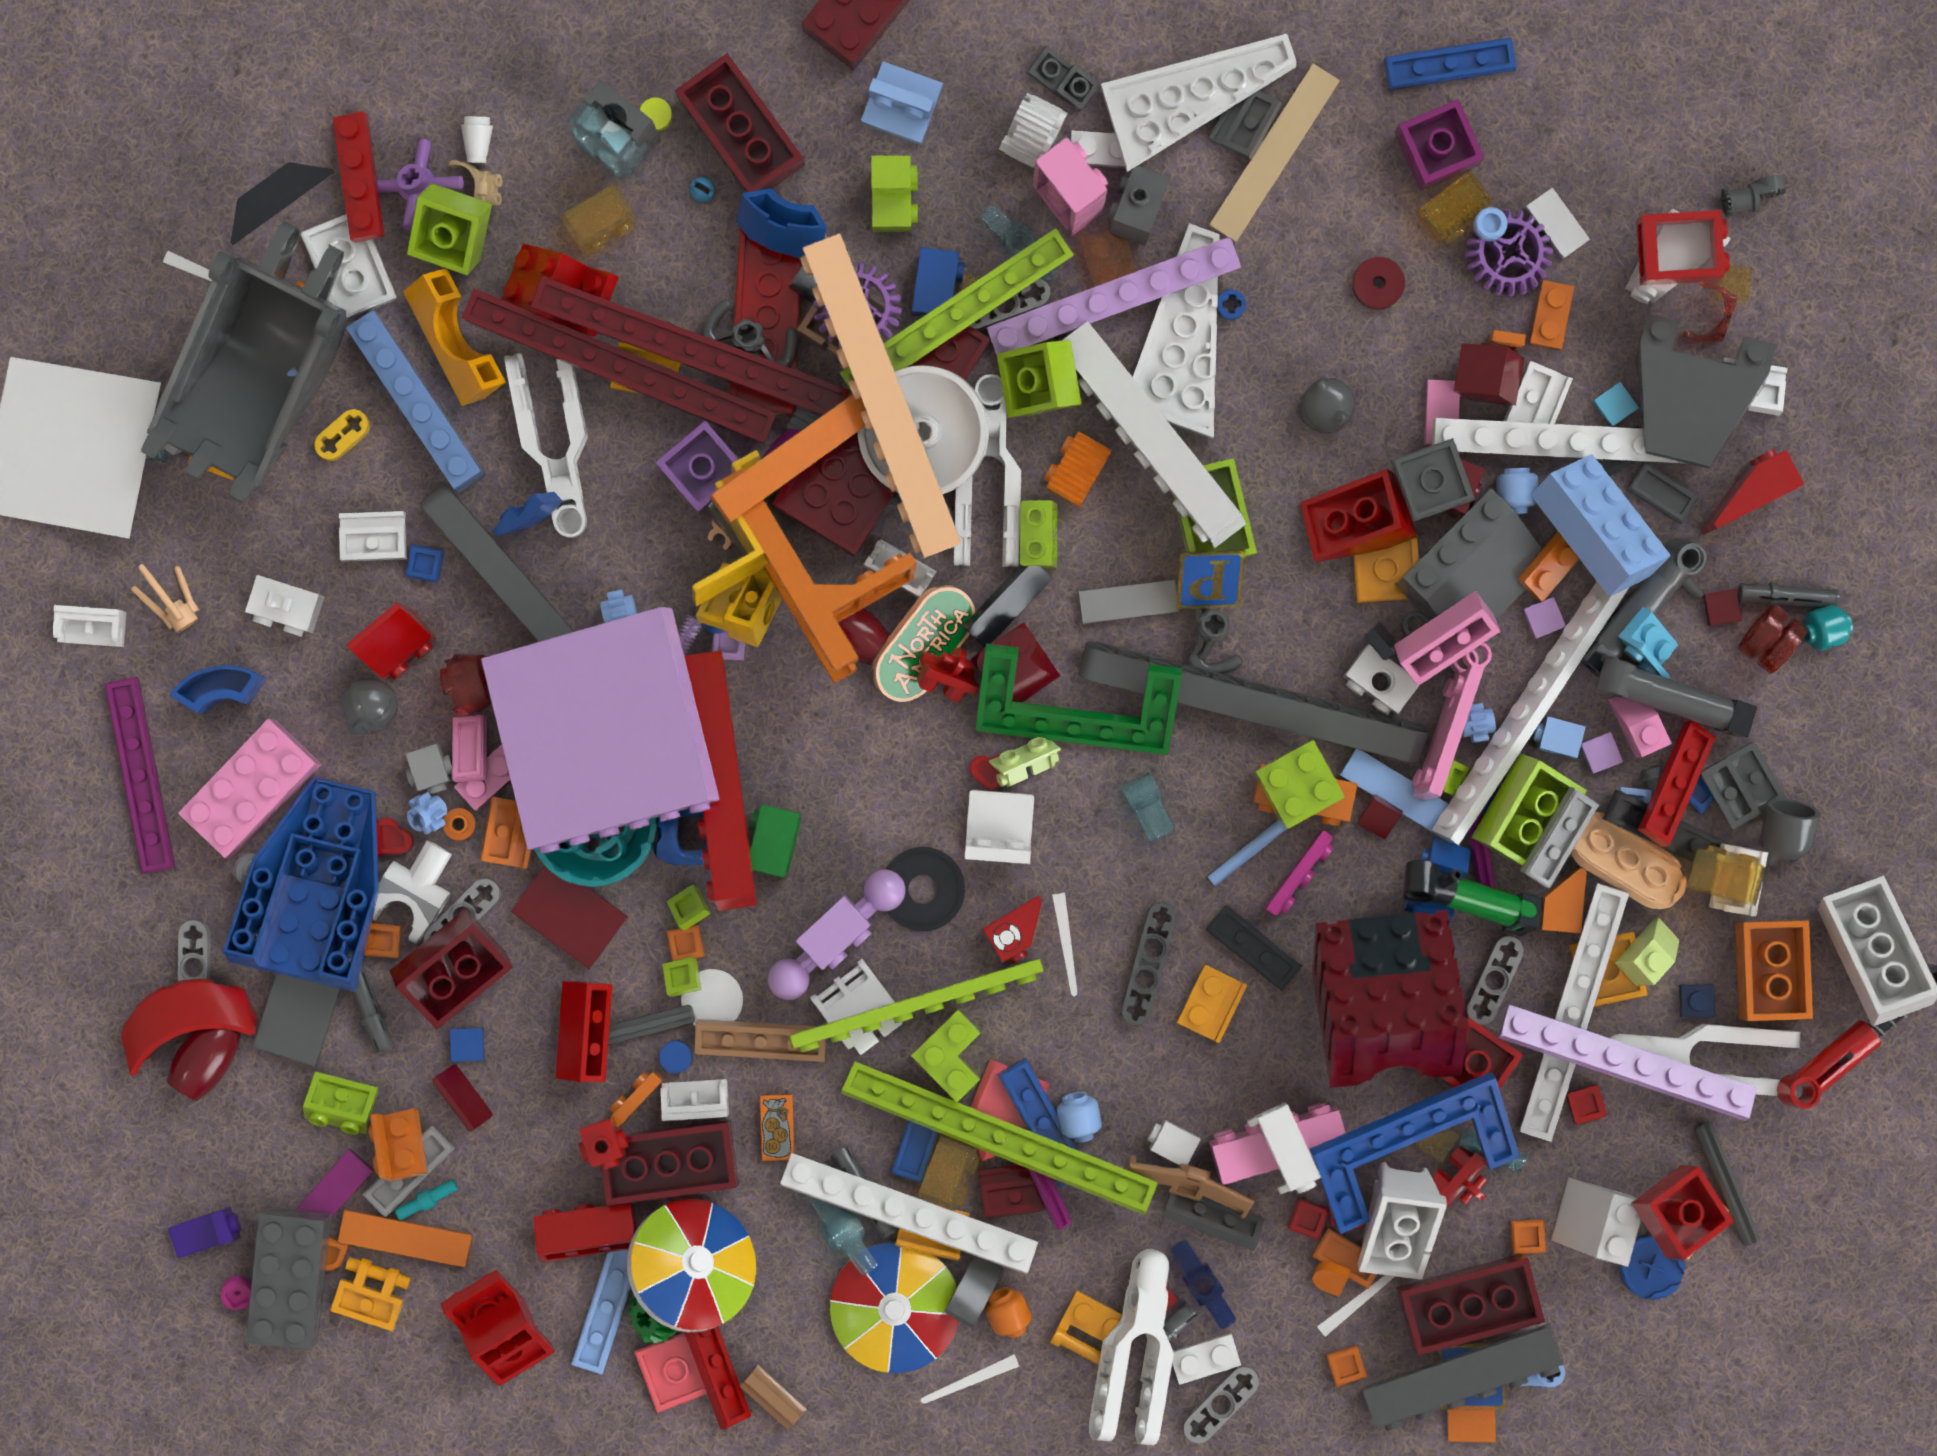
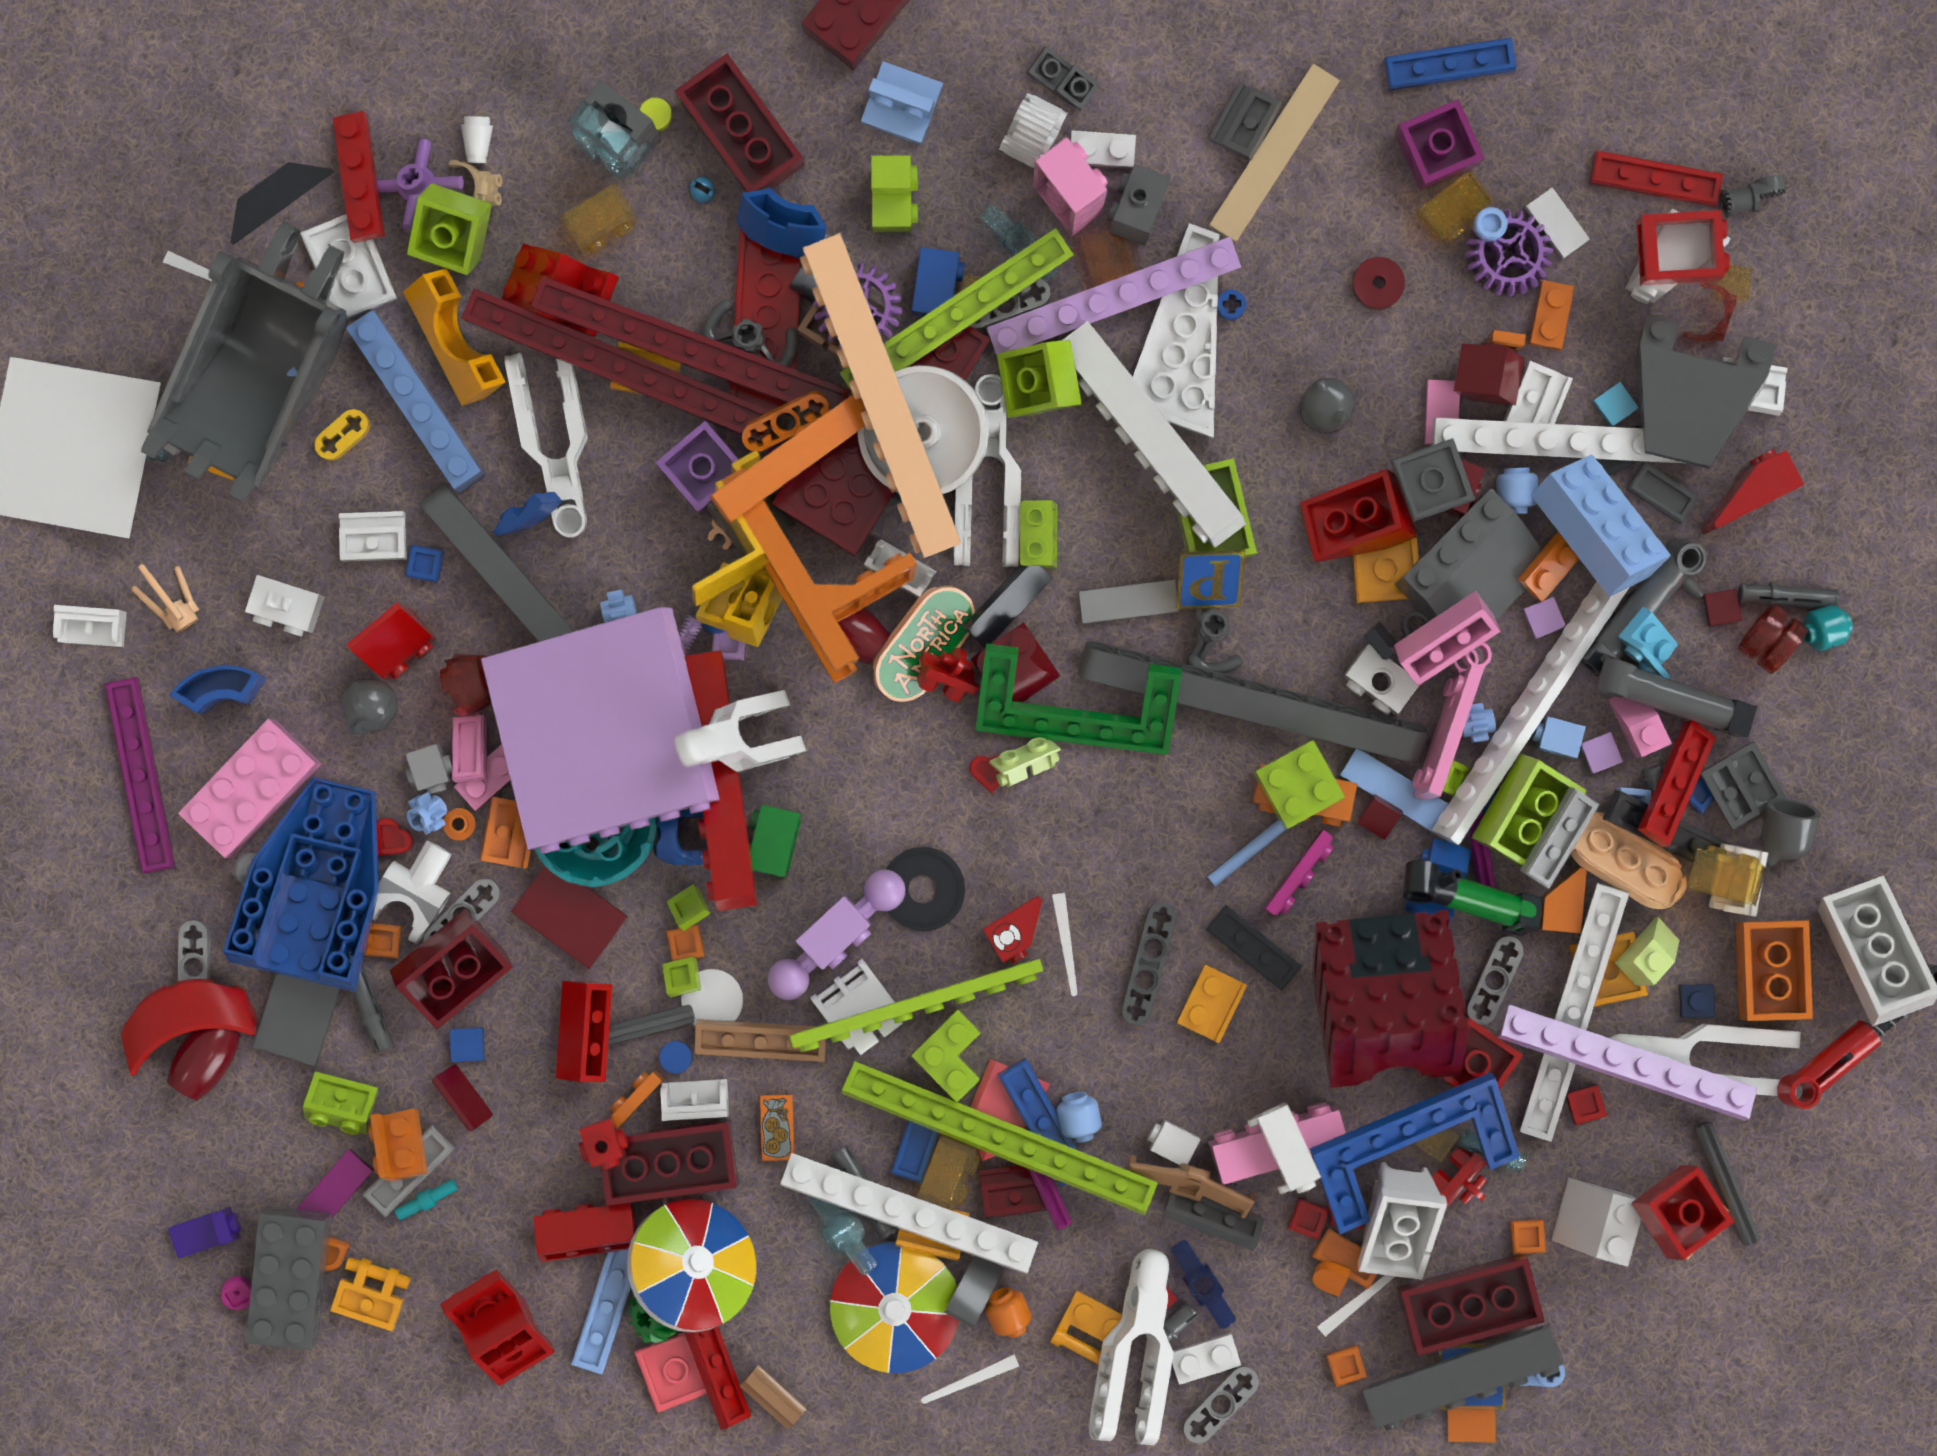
orange tile [337,1209,473,1268] -> none
white bracket [965,790,1034,864] -> none
orange brick [1043,431,1112,509] -> none
white wing [1101,34,1296,172] -> none
clear light blue piece [1121,772,1175,842] -> none
blue tile [1619,1234,1685,1300] -> none
none -> white piece [675,690,806,772]
none -> orange beam [742,391,830,452]
none -> red tile [1589,150,1723,207]

